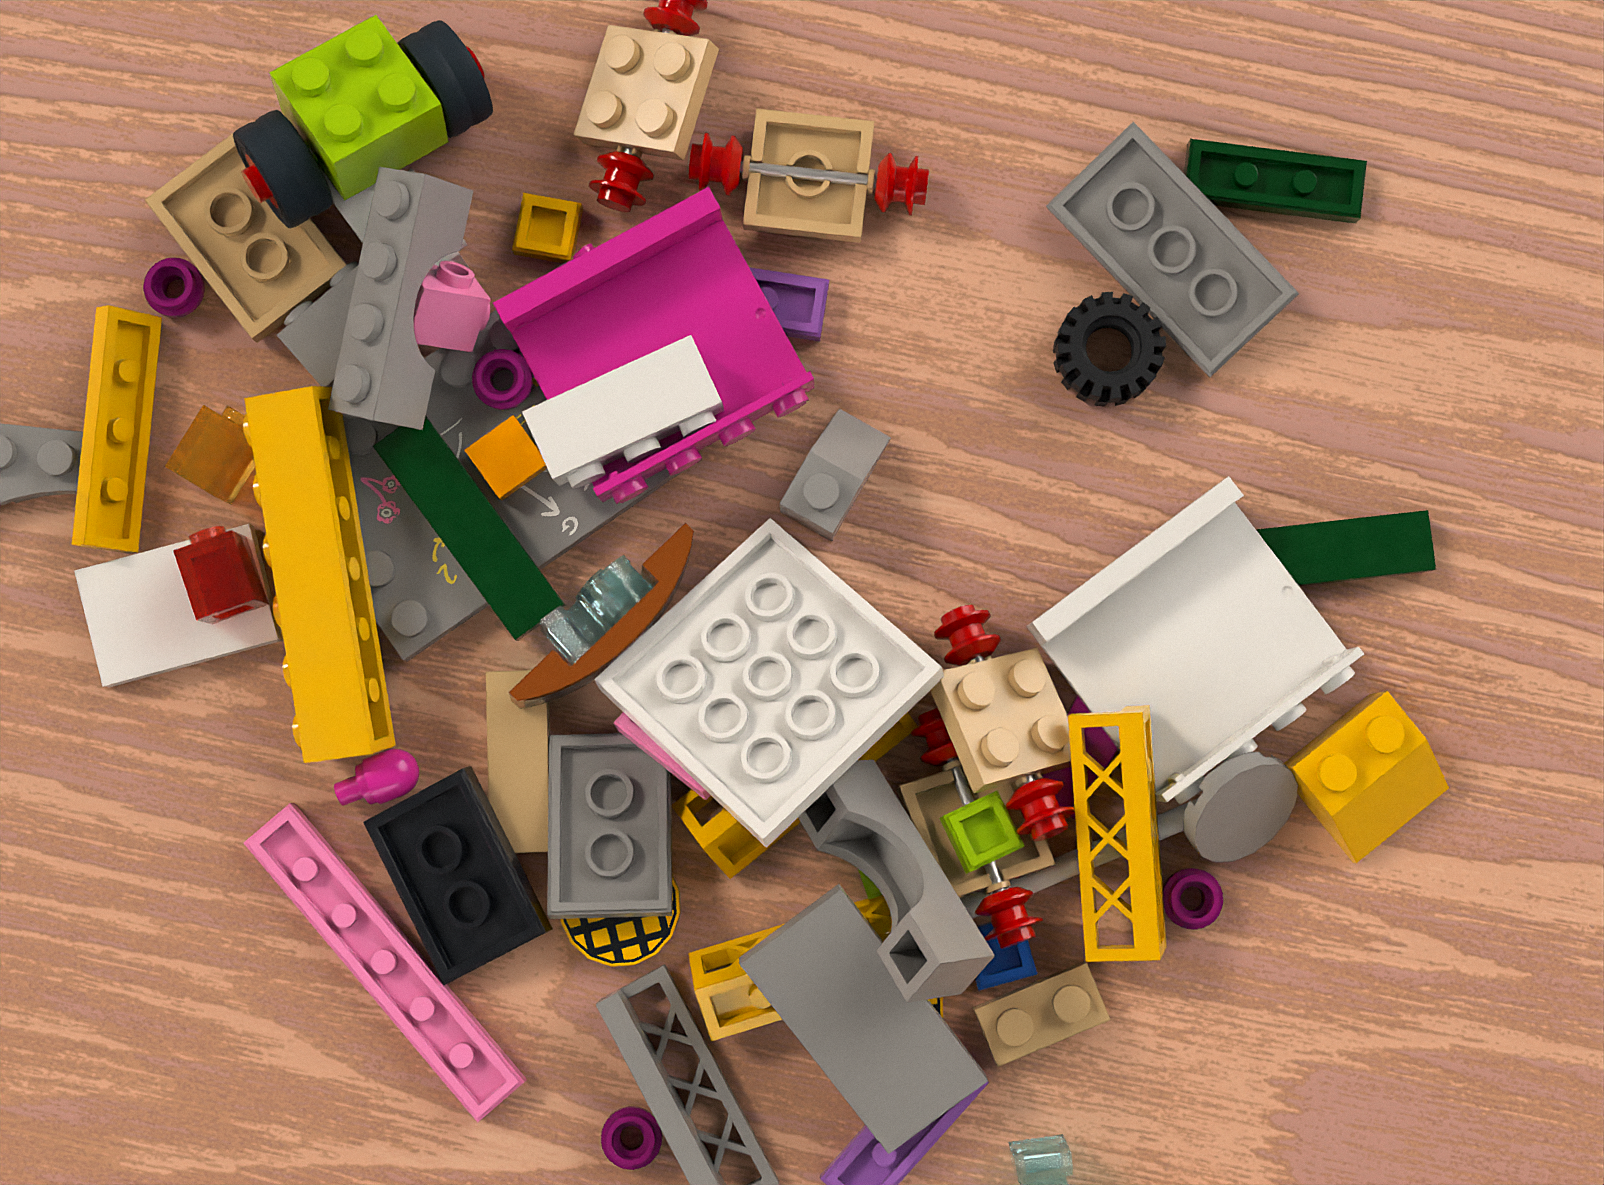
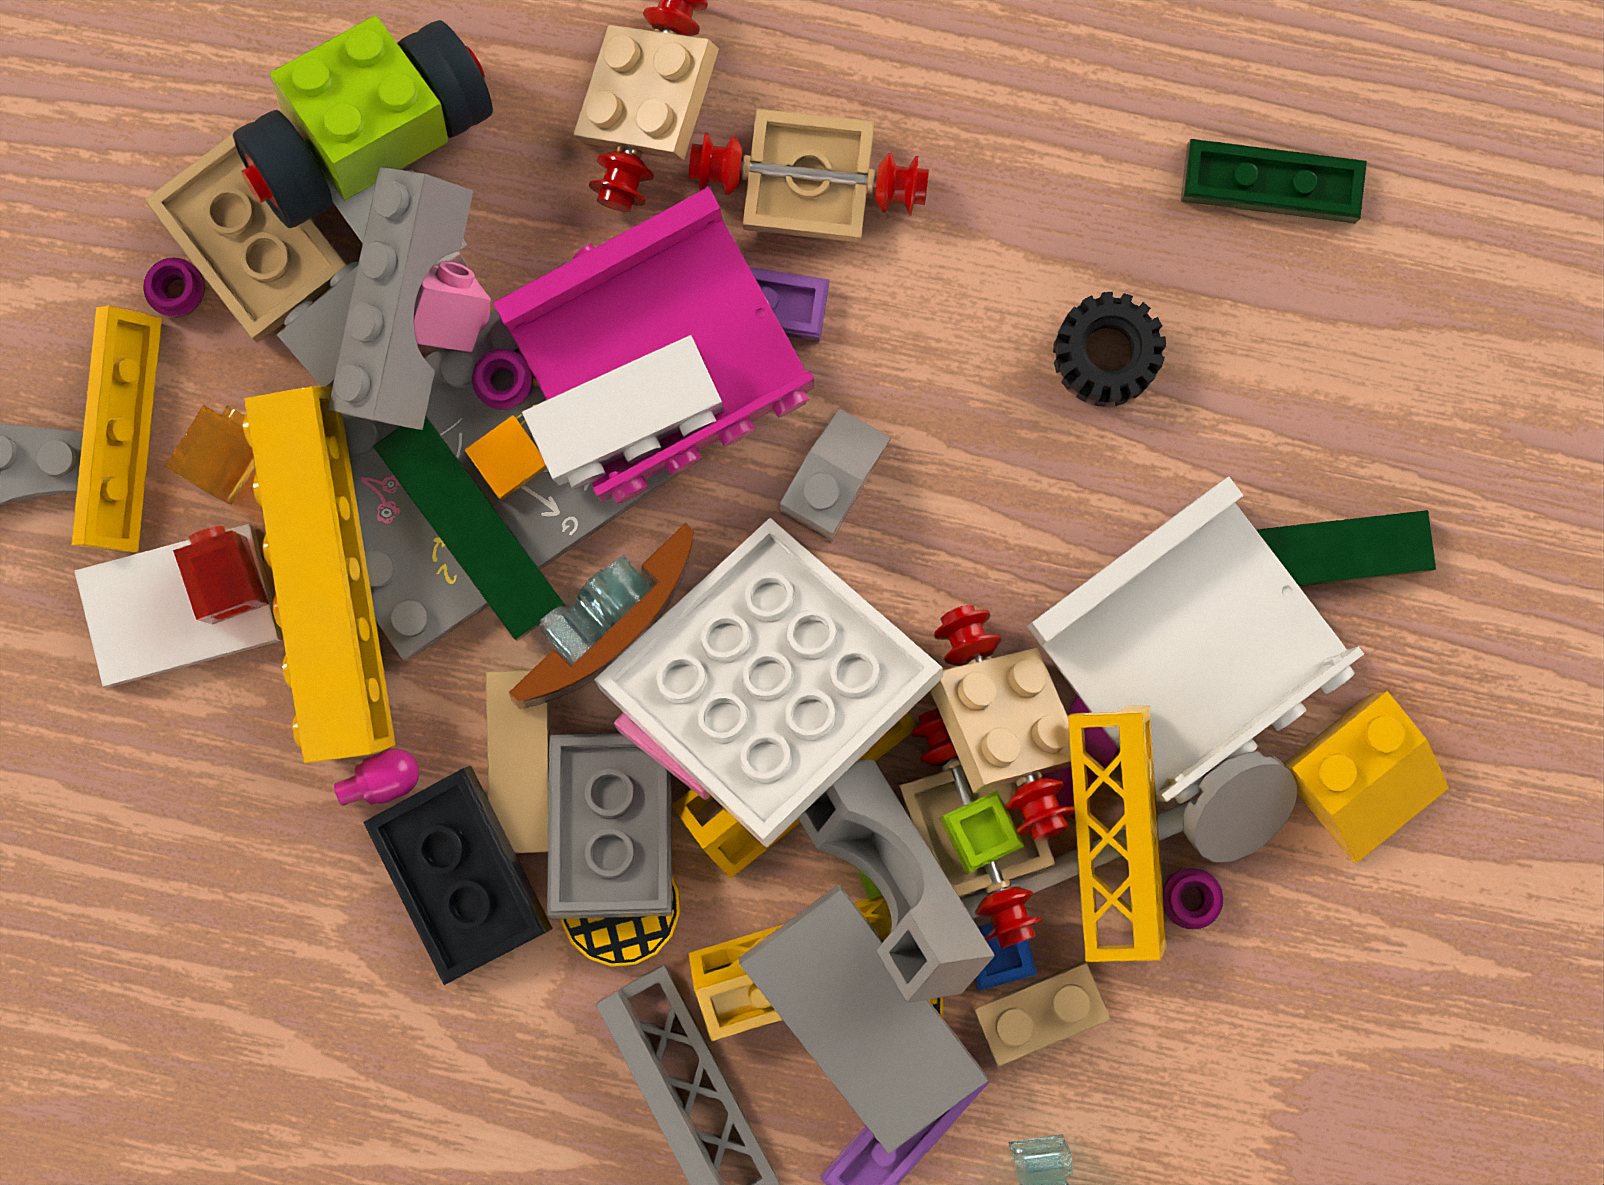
bright pink tile [244,803,527,1123] -> none
yellow tile [512,193,583,263] -> none
magenta plate [601,1106,663,1170] -> none
light grey tile [1046,122,1299,378] -> none

